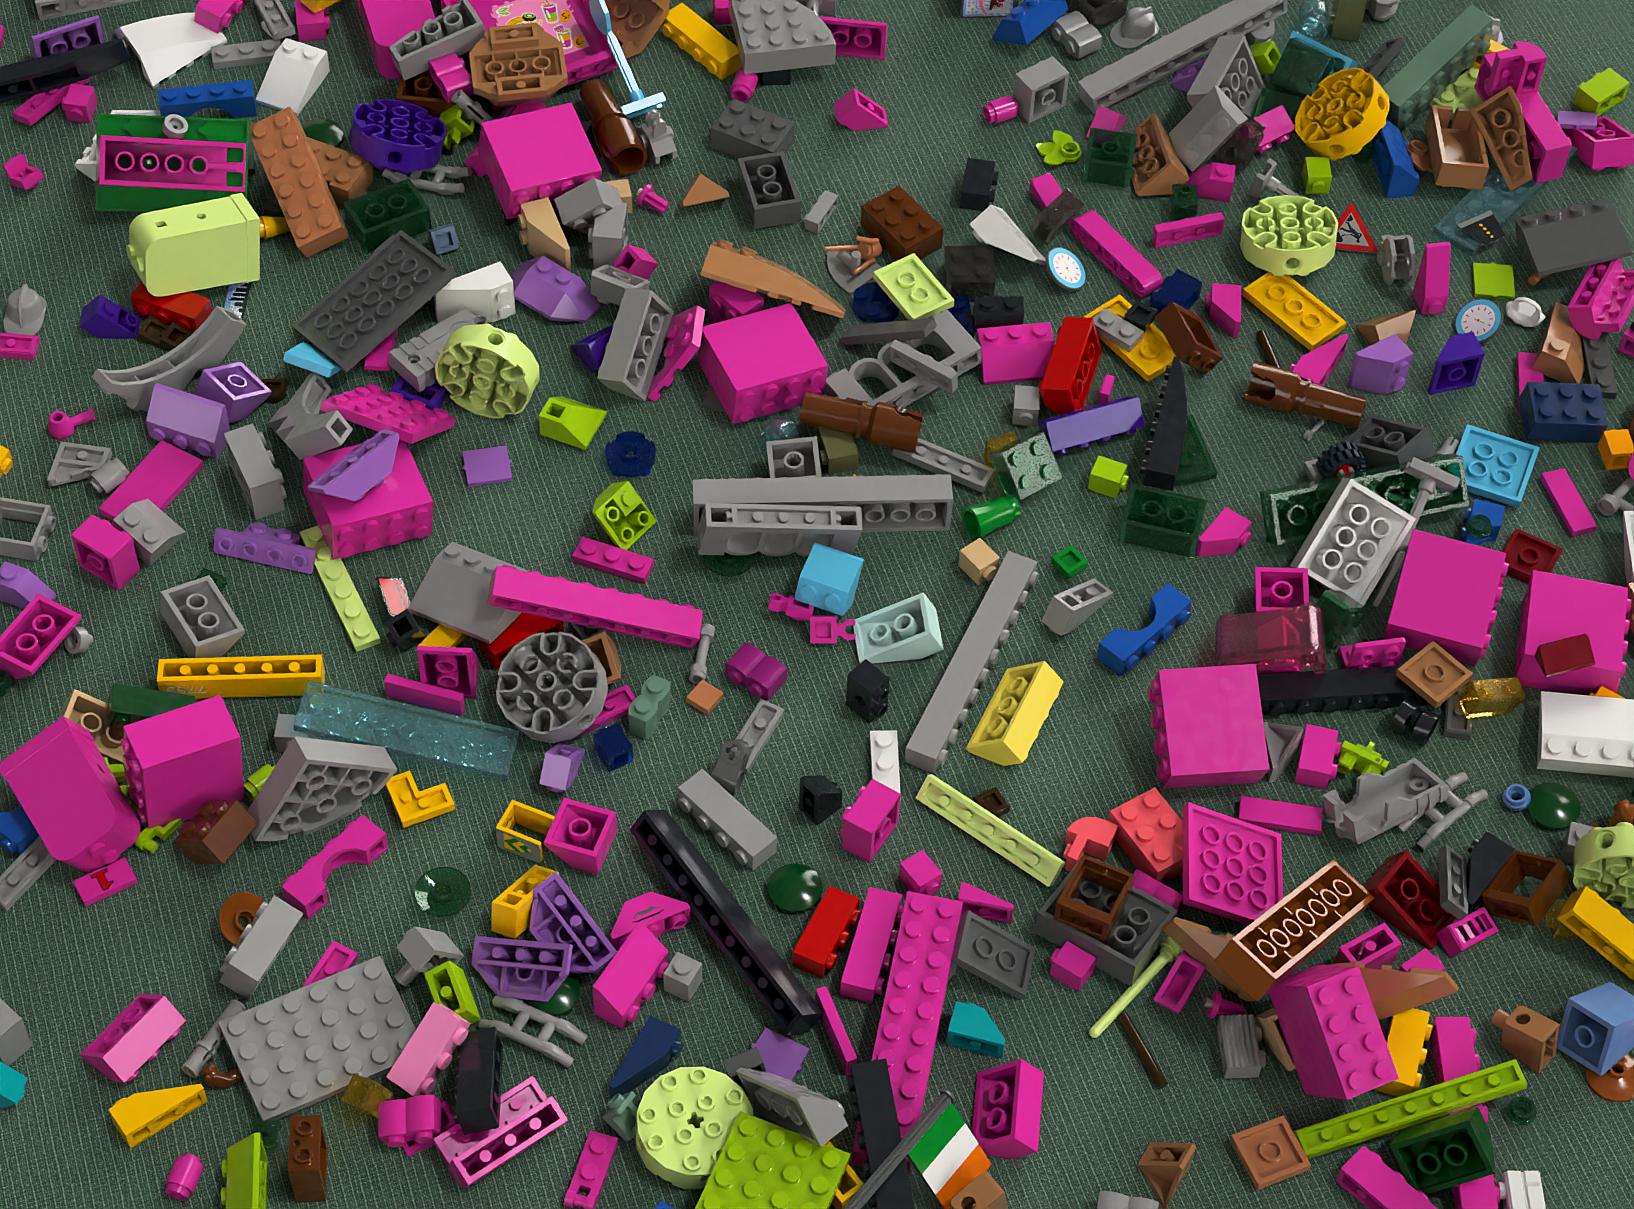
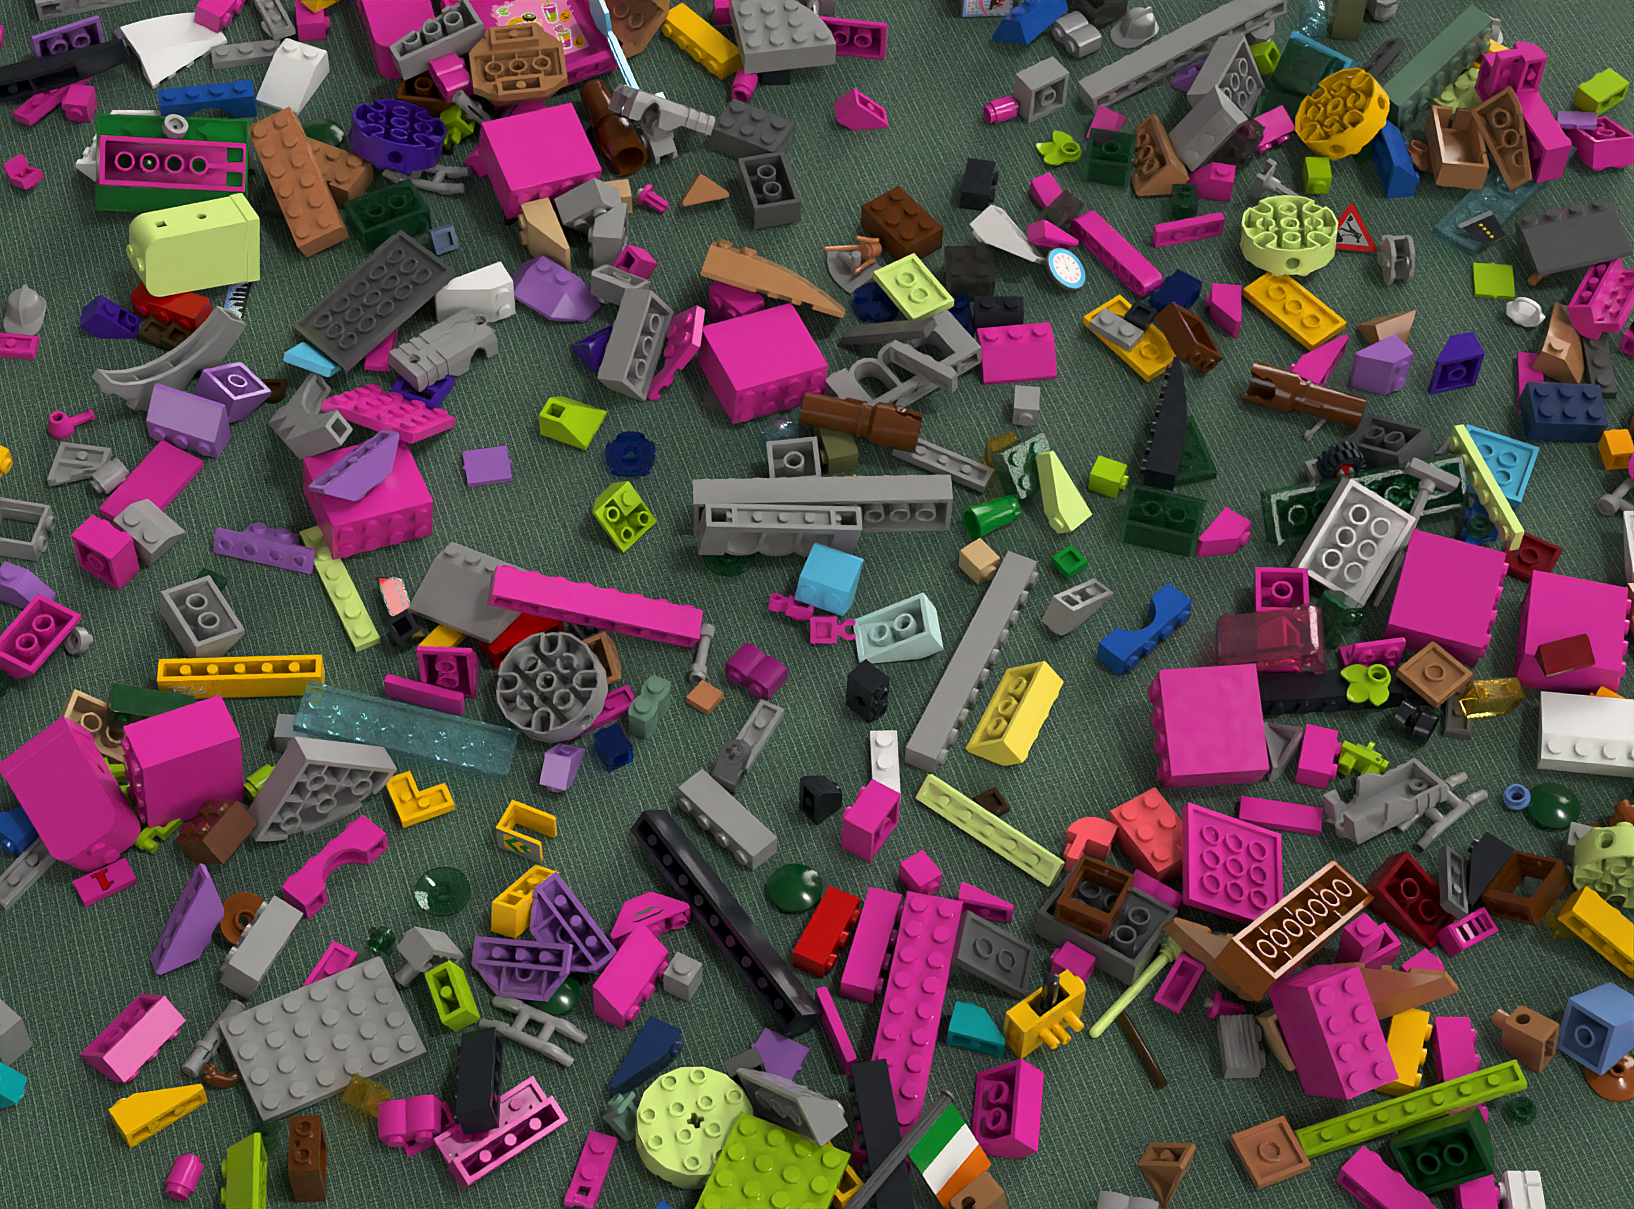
light grey brick [224,423,287,520] -> none
yellow cone [260,216,291,240] -> none
bright pink brick [386,1002,471,1096] -> none
yellowish green brick [435,323,540,419] -> none
dark pink slope [544,798,618,875] -> none
dark pink plate [572,536,654,585] -> none
light grey piece [803,190,838,234] -> none
brick [1038,396,1145,454] -> none
red slope [1039,317,1102,415] -> none
dark pink tile [1098,375,1115,404] -> none
dark brown bar [1256,330,1281,368] -> none
dark pink slope [1413,242,1451,315] -> none
piece [1455,298,1503,344] -> none
dark pink tile [1540,468,1597,537] -> none
none -> medium lavender wedge [150,864,224,975]
none -> clear green plate [368,926,396,956]
none -> light grey piece [608,83,716,135]
none -> yellow piece [1002,969,1086,1059]
none -> dark pink slope [1027,220,1079,249]
none -> yellowish green slope [1036,451,1092,534]
none -> dark pink brick [1338,912,1385,963]
none -> lime plate [1340,664,1391,706]
none -> yellowish green plate [1448,424,1525,551]

